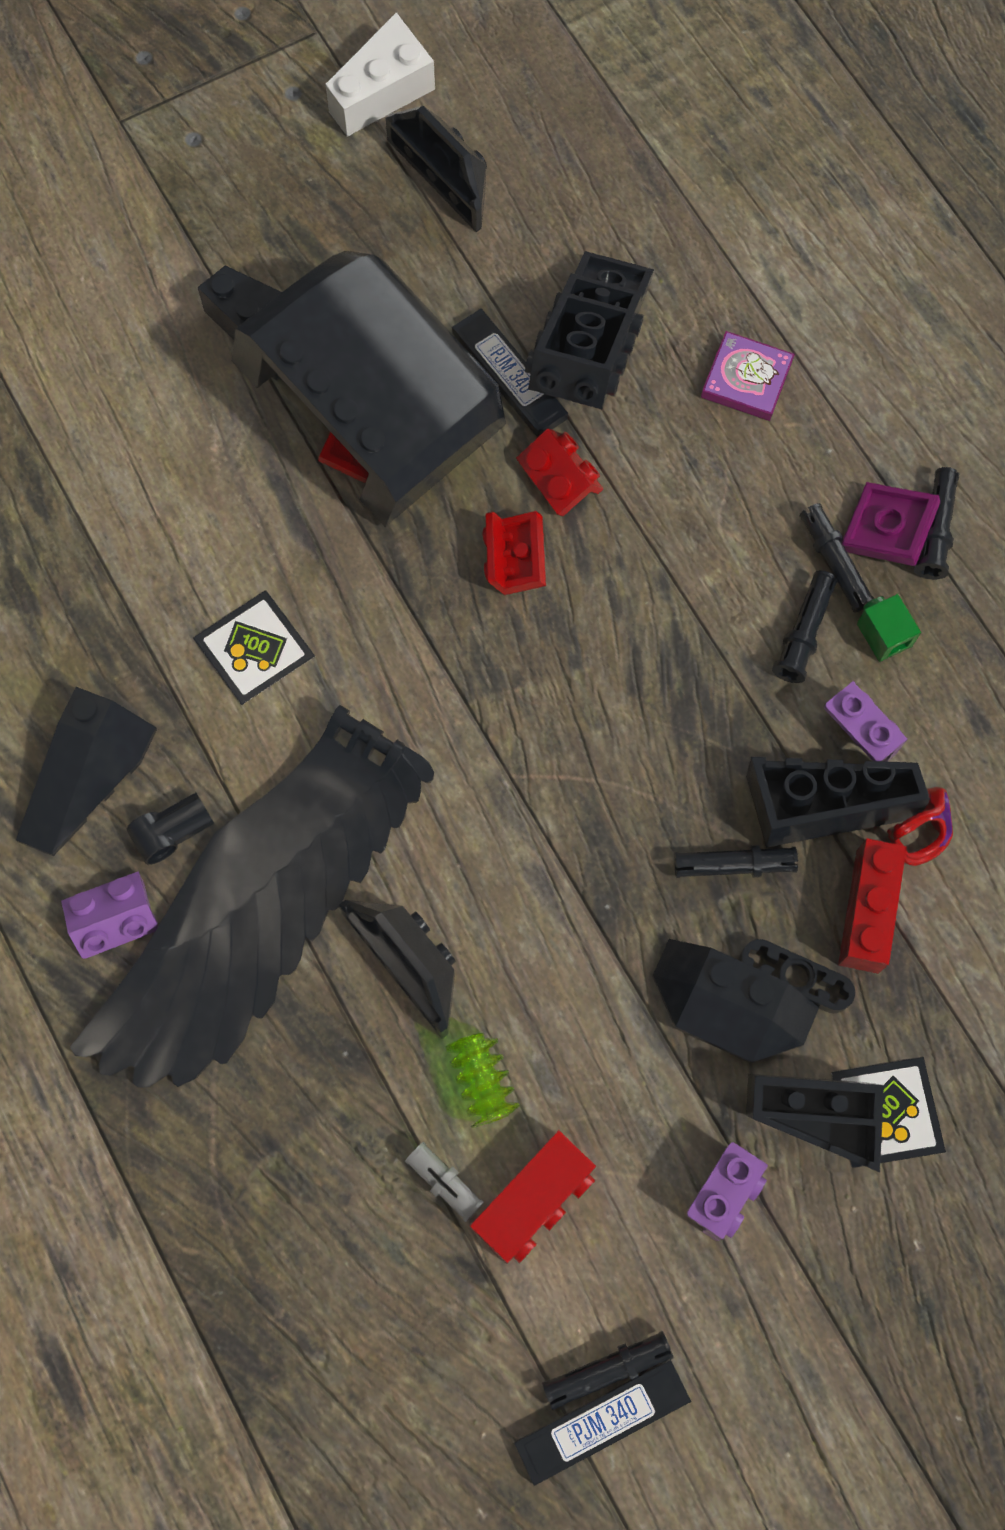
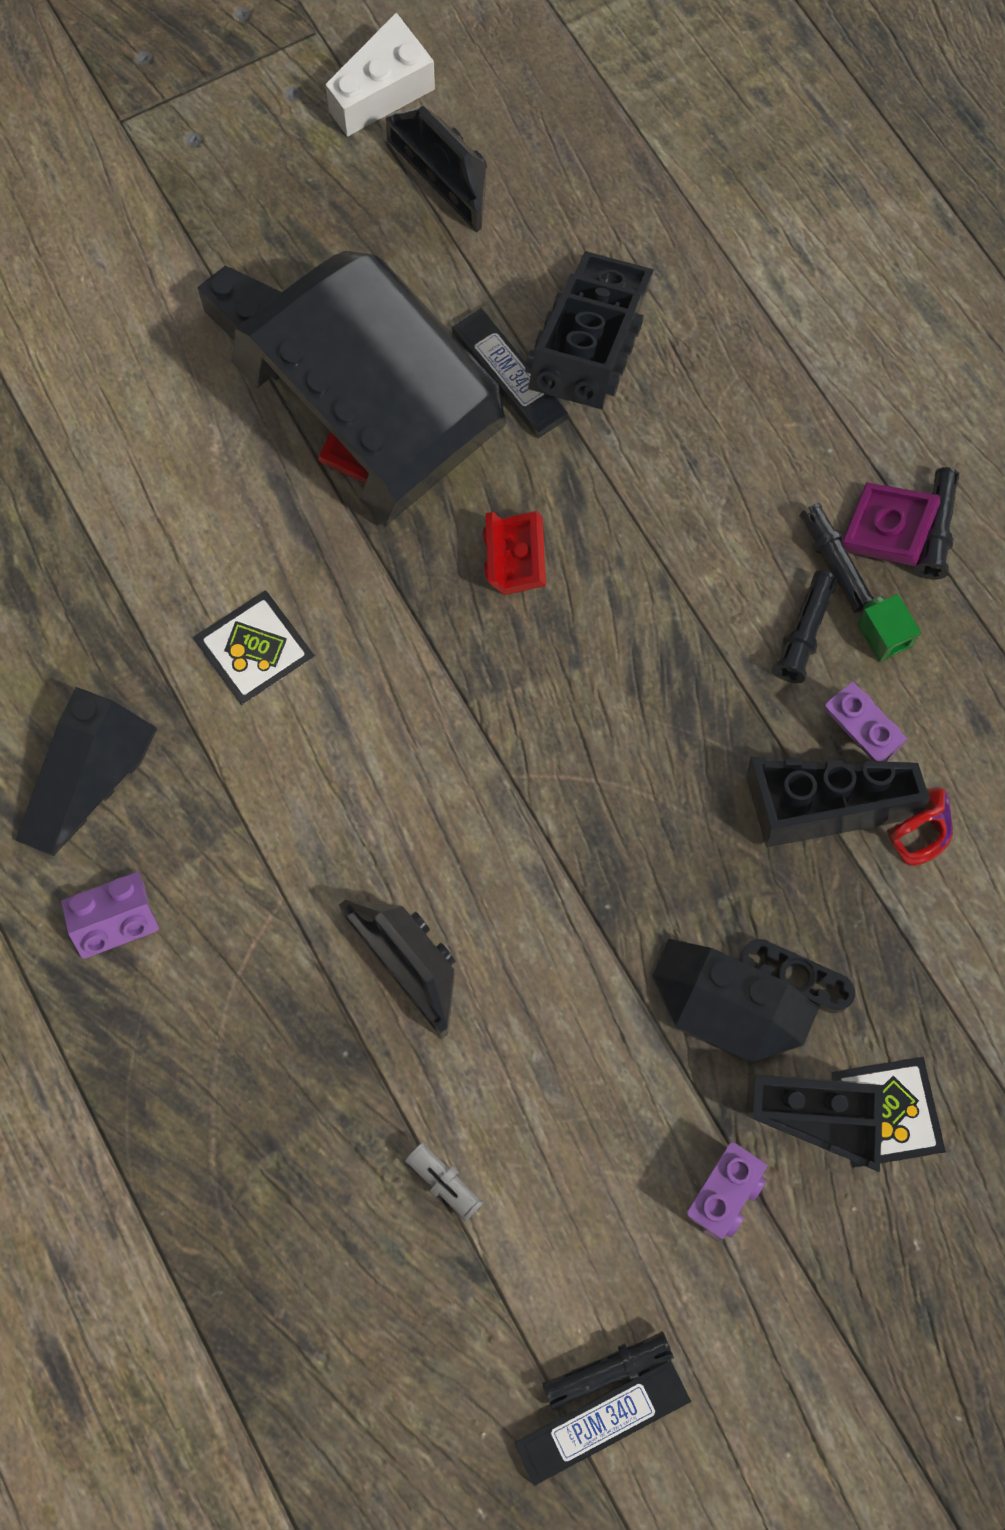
black animal [70,705,434,1088] -> none
black piece [126,792,214,865] -> none
clear neon green piece [445,1033,520,1129] -> none
red brick [470,1130,596,1264] -> none
red bracket [516,428,603,516] -> none
black pin [674,845,798,878] -> none
tile [701,331,795,421] -> none
red brick [838,838,907,974] -> none

